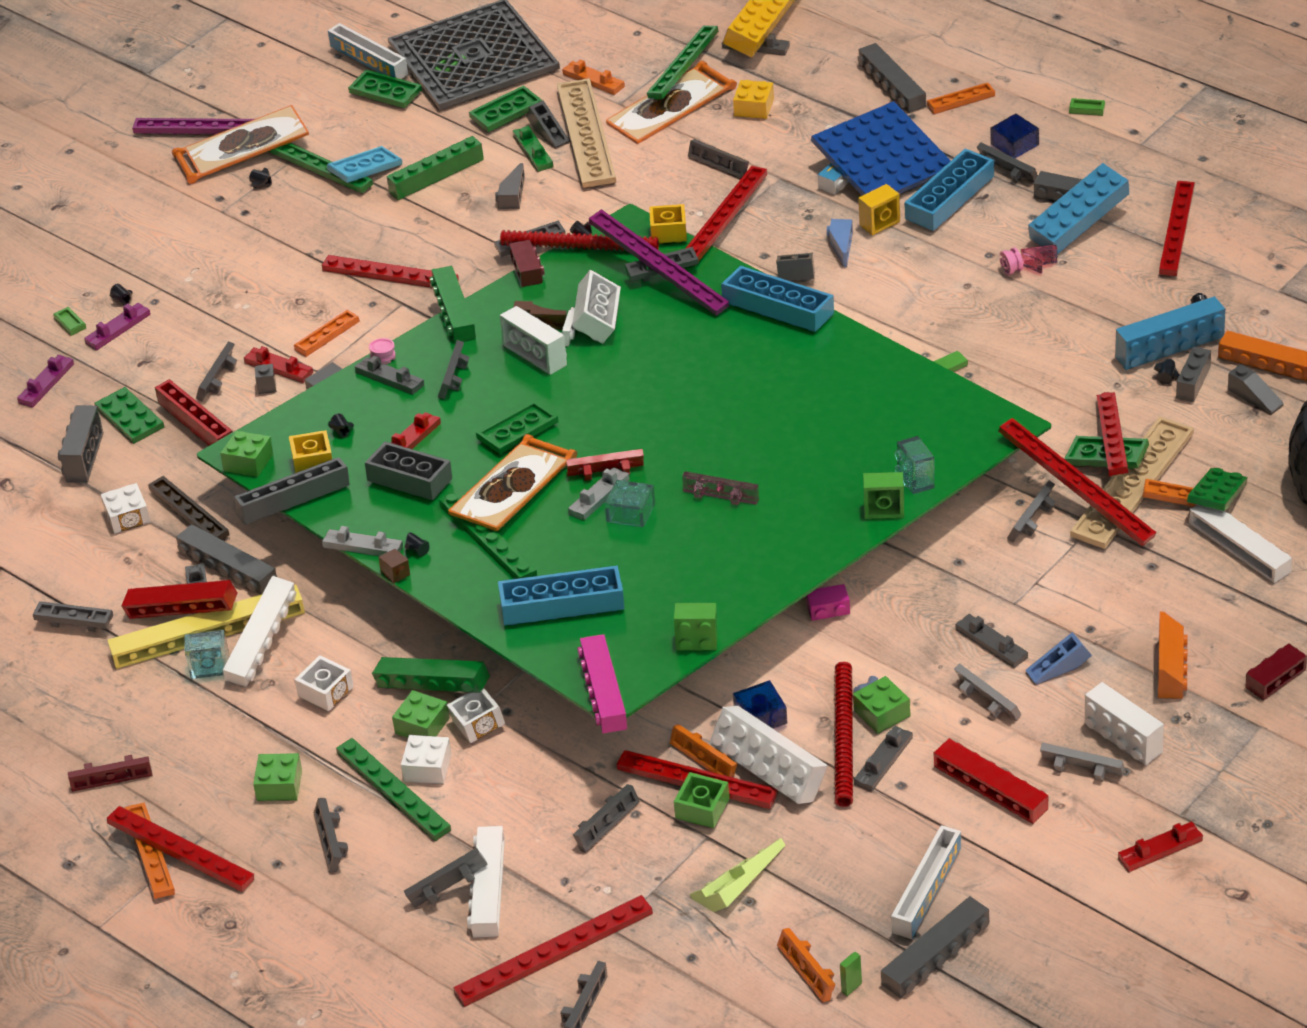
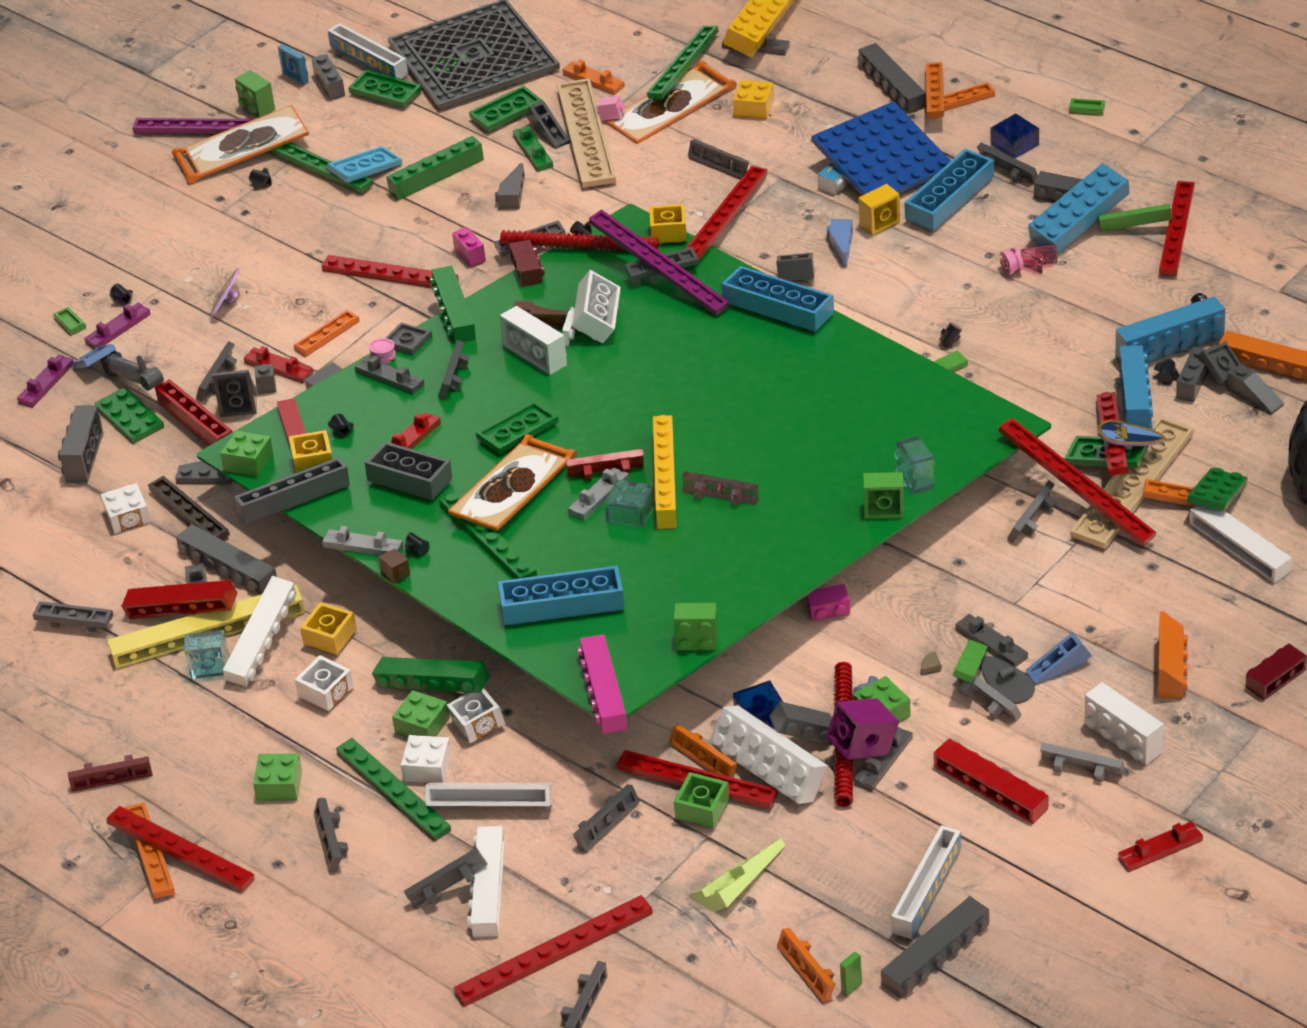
none -> medium blue tile [71,344,116,369]
none -> dark grey piece [100,351,164,391]
none -> dark grey wing [175,461,232,484]
none -> shield [210,268,240,317]
none -> dark grey slope [212,370,257,417]
none -> bright green brick [235,70,276,118]
none -> tile [277,398,306,446]
none -> dark azure plate [278,44,309,85]
none -> yellow brick [300,602,357,655]
none -> dark grey brick [311,54,345,100]
none -> dark grey tile [386,322,432,356]
none -> white brick [426,783,553,806]
none -> dark pink brick [452,227,486,267]
none -> bright pink brick [597,95,625,121]
none -> yellow brick [653,415,677,529]
none -> dark grey brick [770,701,832,744]
none -> magenta brick [826,698,899,760]
none -> dark tan tile [921,651,941,674]
none -> orange plate [926,62,945,119]
none -> black piece [939,322,962,348]
none -> bright green tile [953,639,988,683]
none -> dark grey shield [981,656,1035,704]
none -> shield [1097,420,1166,450]
none -> bright green tile [1099,204,1172,231]
none -> dark azure brick [1120,345,1153,430]
none -> dark grey tile [1199,341,1241,385]

